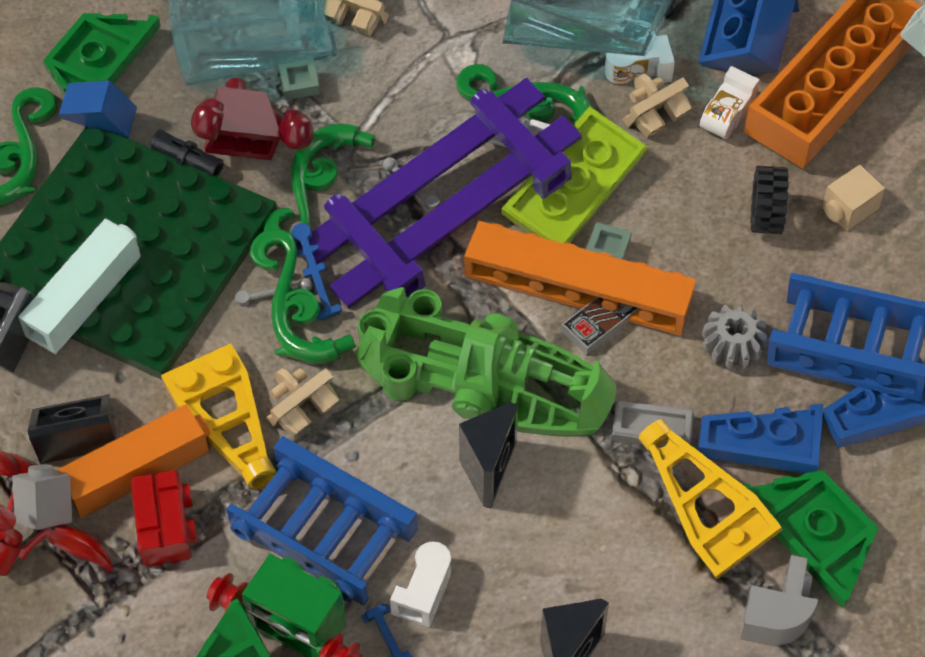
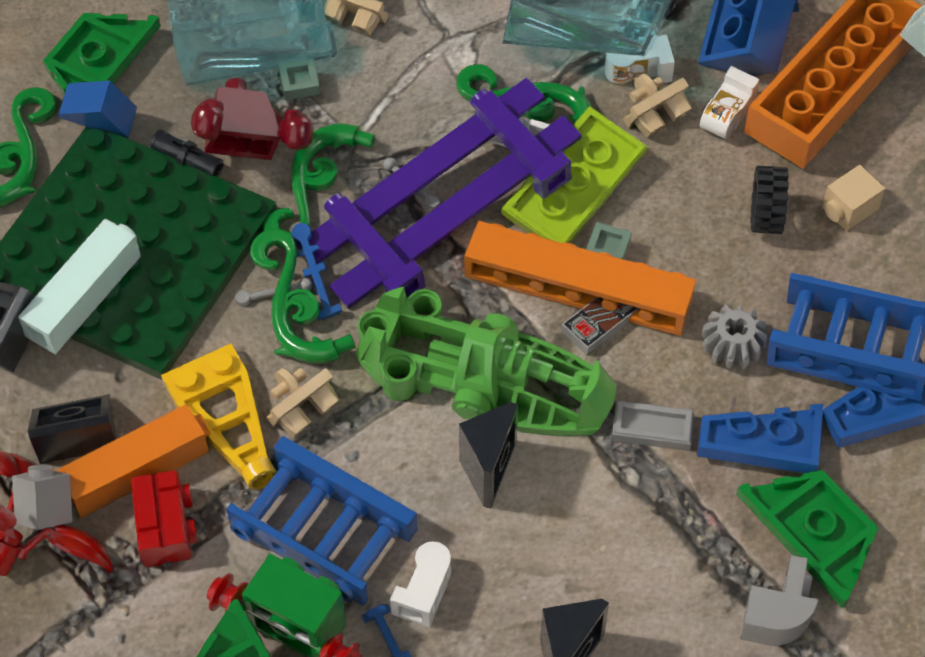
yellow plate [638,419,782,579] -> none

